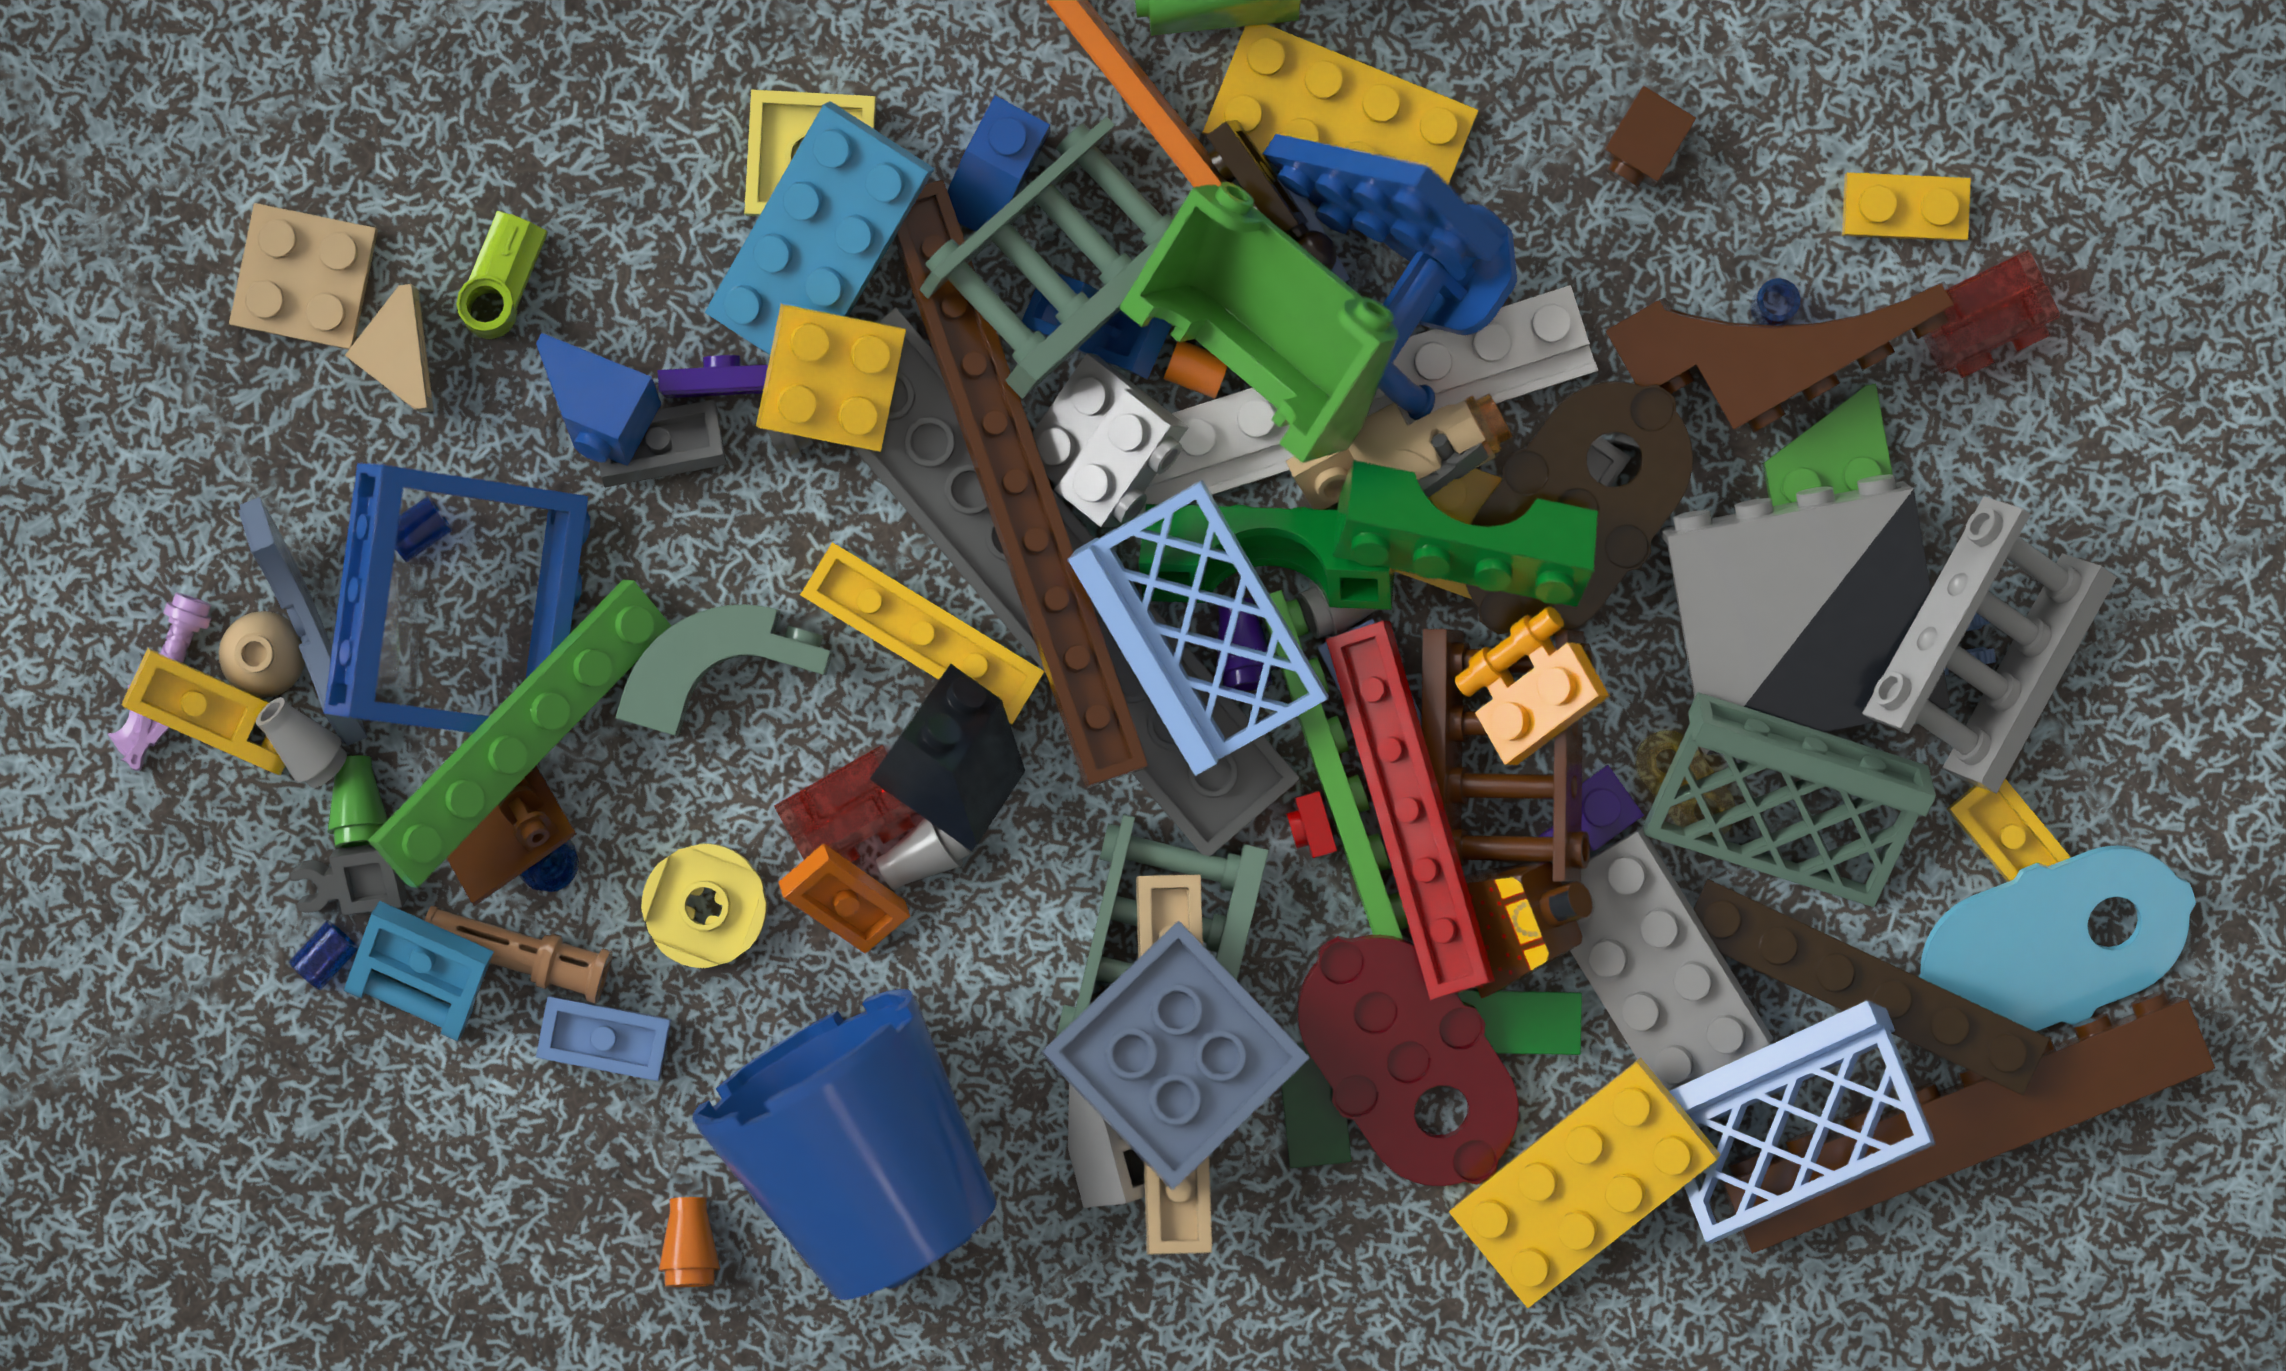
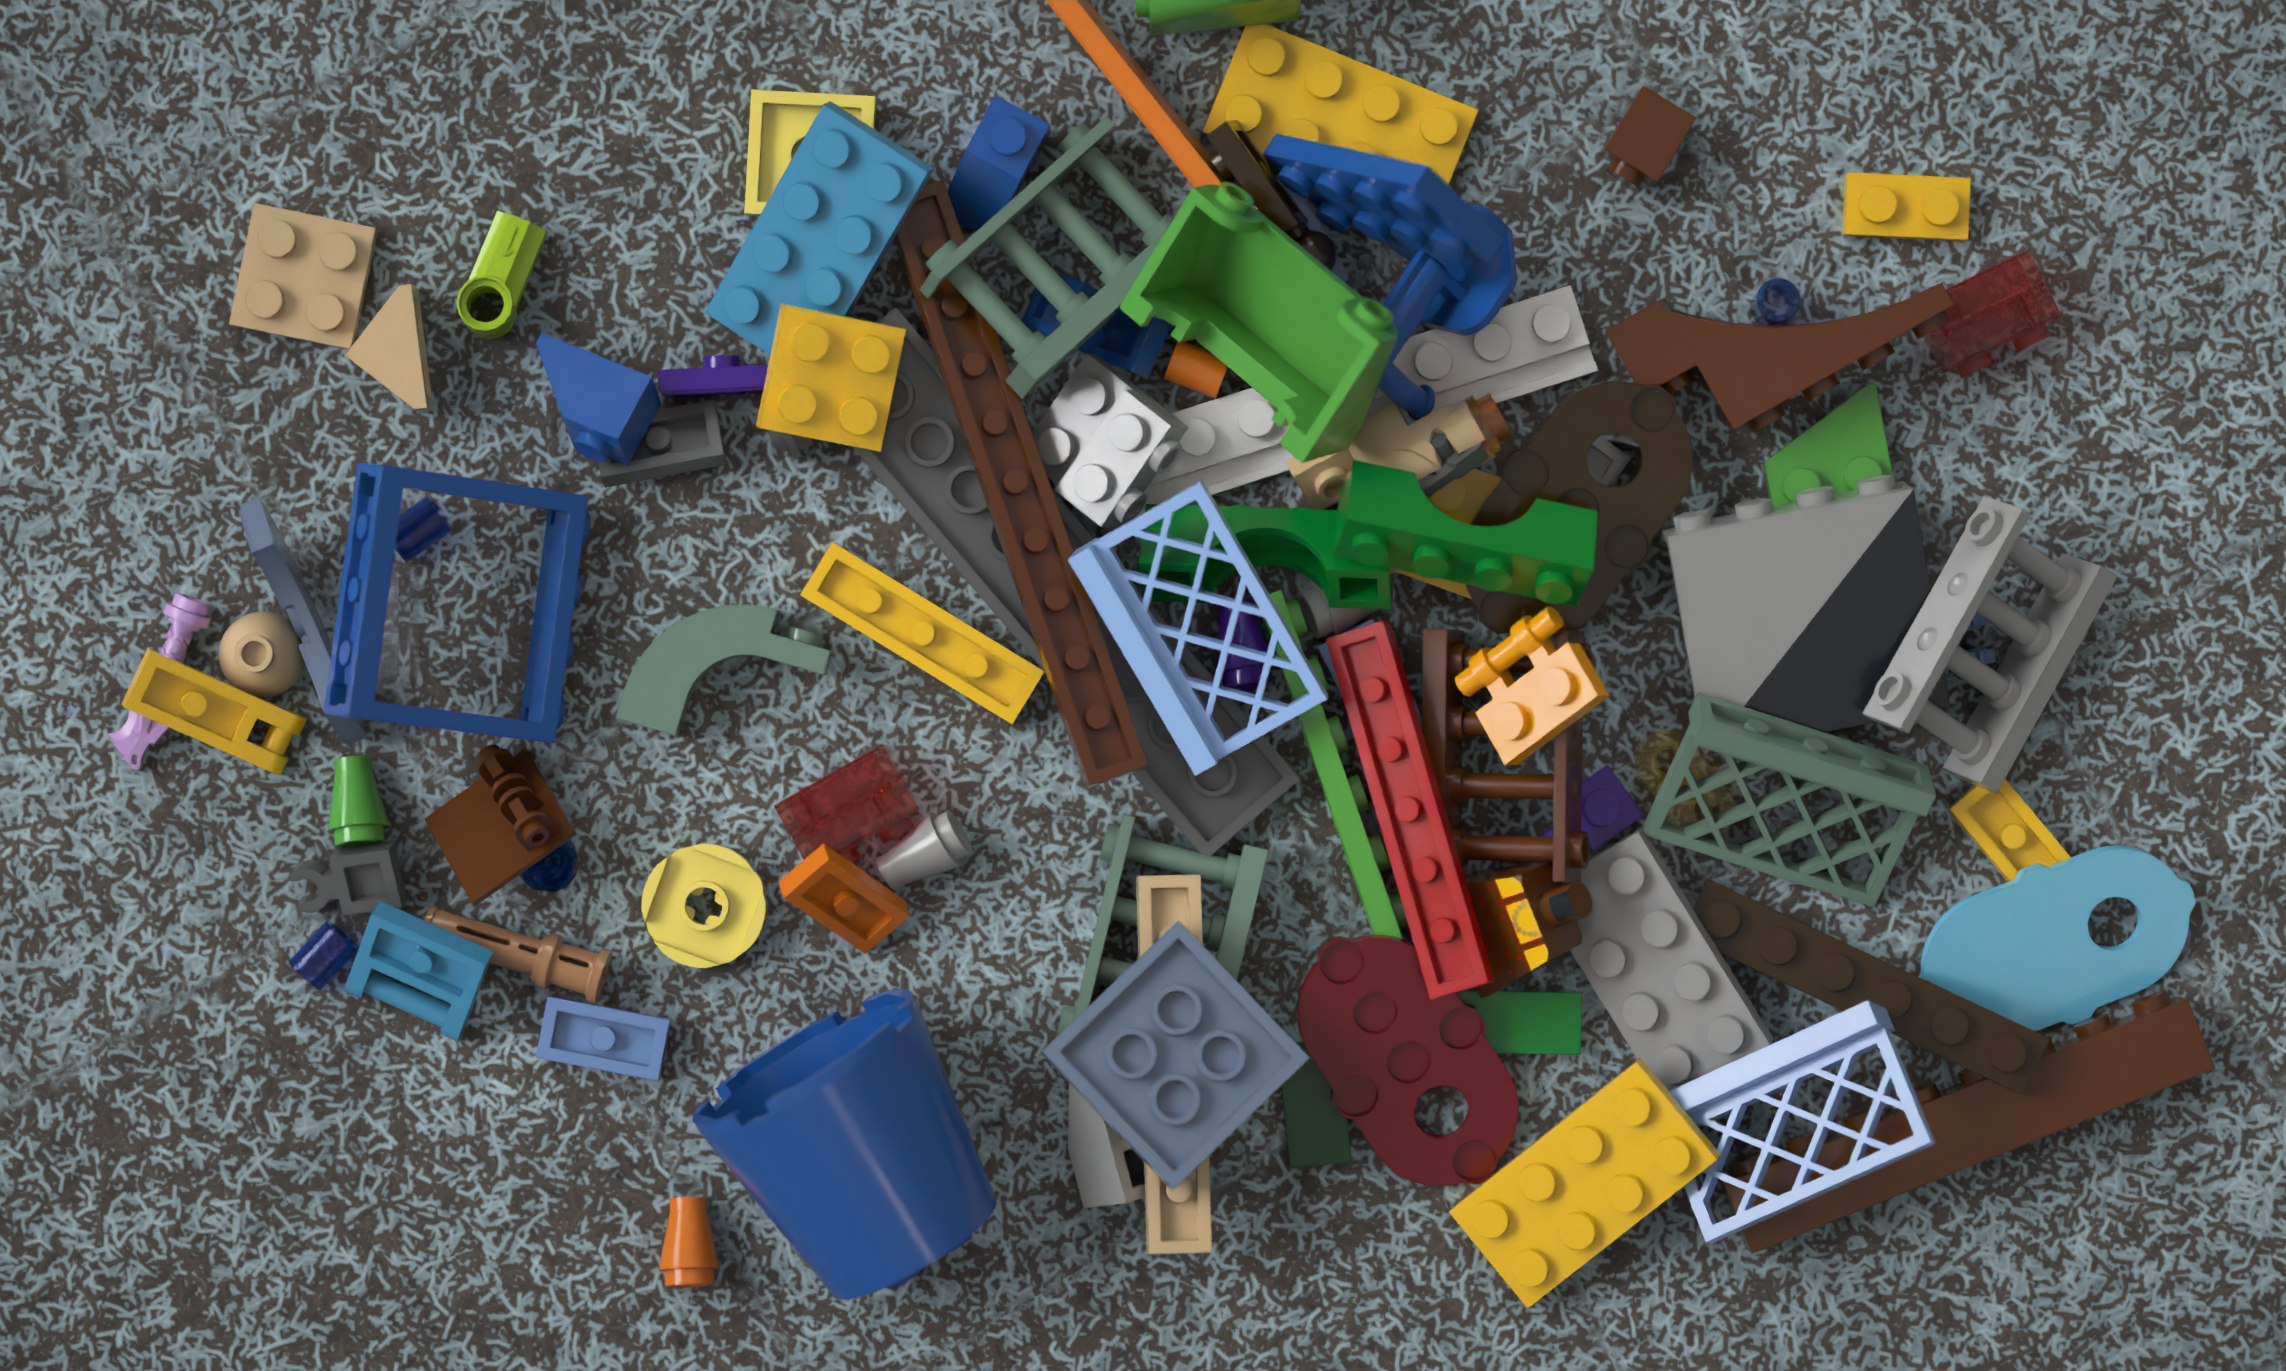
light grey cone [256,697,347,788] -> none
bright green plate [368,579,671,888] -> none
black slope [870,664,1025,851] -> none
red plate [1286,791,1337,858] -> none

